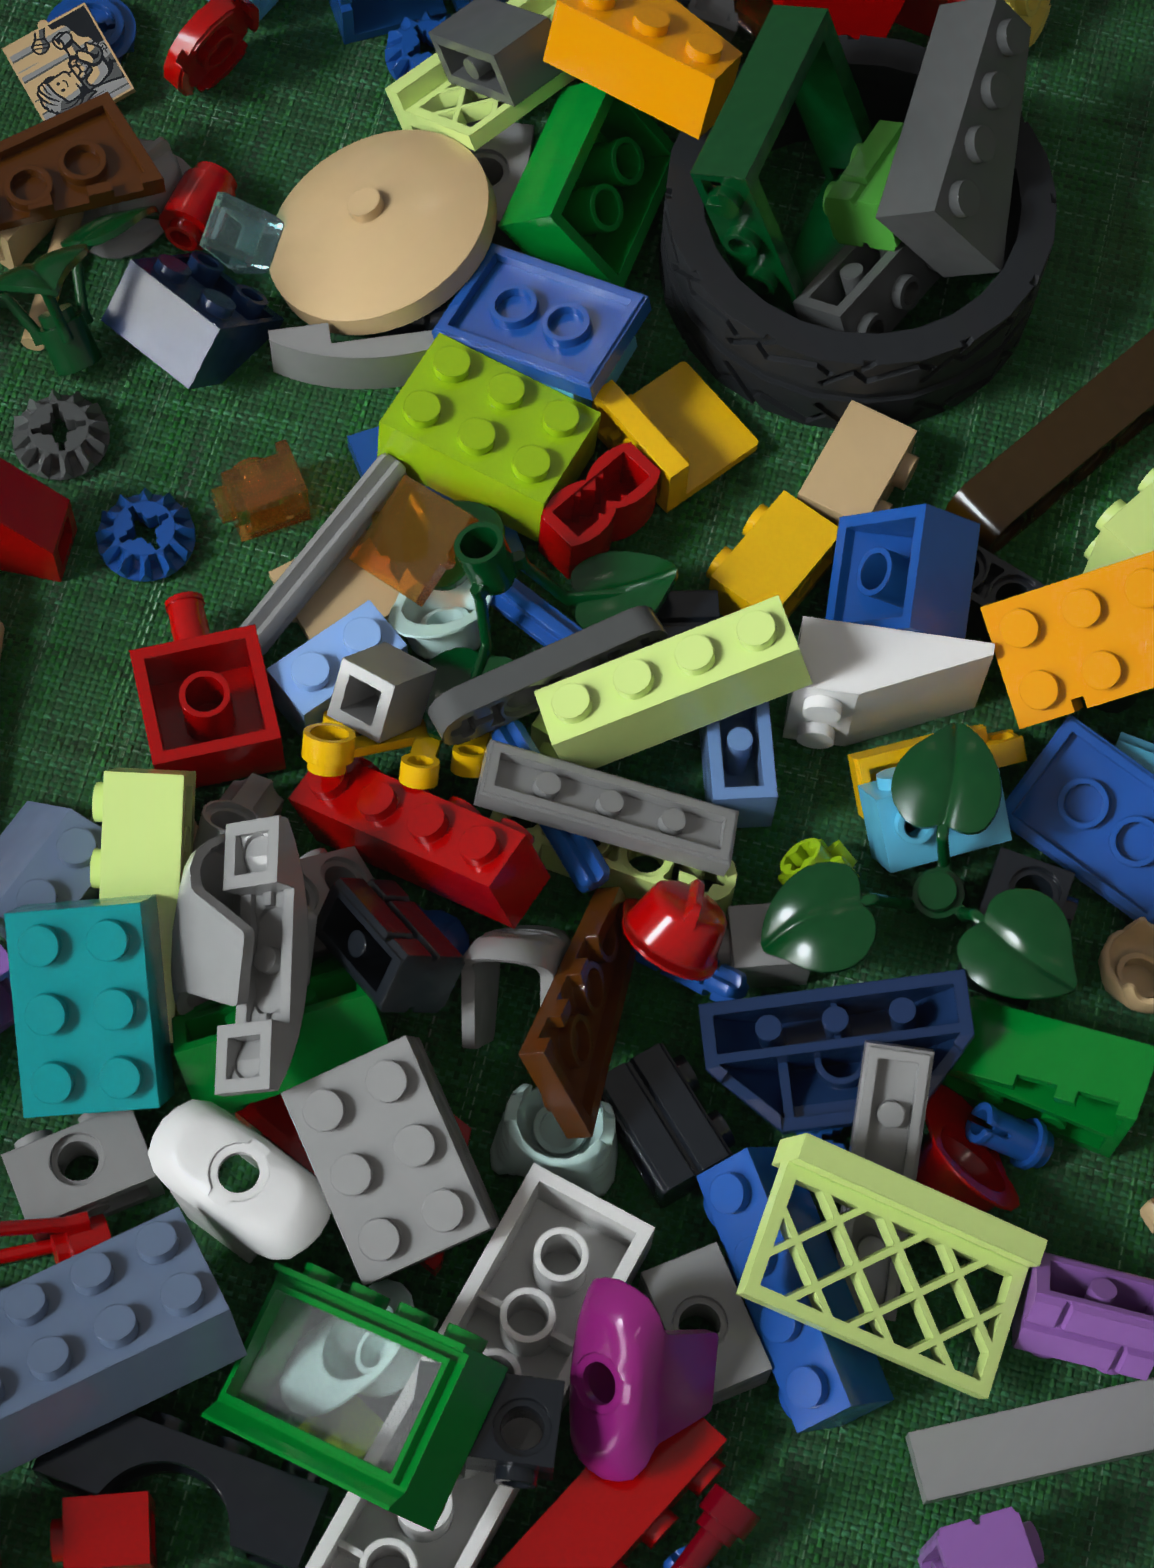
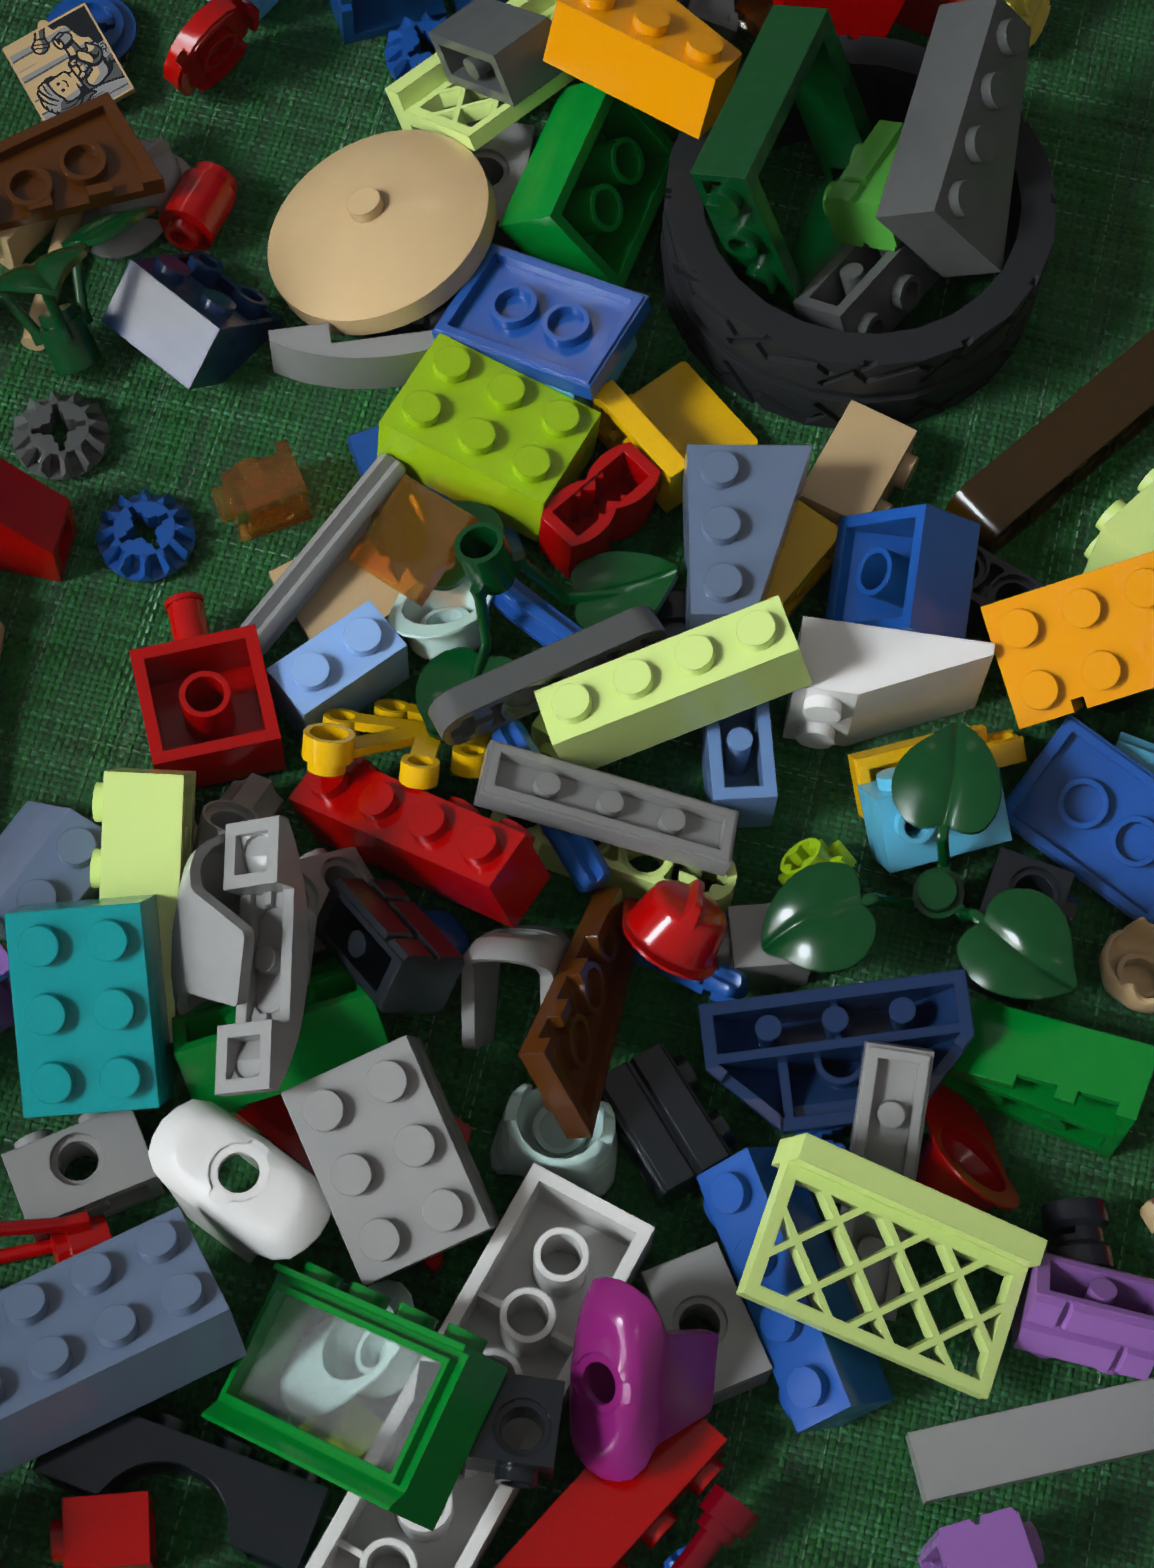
clear light blue slope [199,192,284,274] -> none
light grey brick [327,642,437,743] -> none
blue pin [965,1102,1054,1170] -> none
none -> sand blue wedge [682,444,813,631]
none -> black wheel [1040,1197,1116,1270]

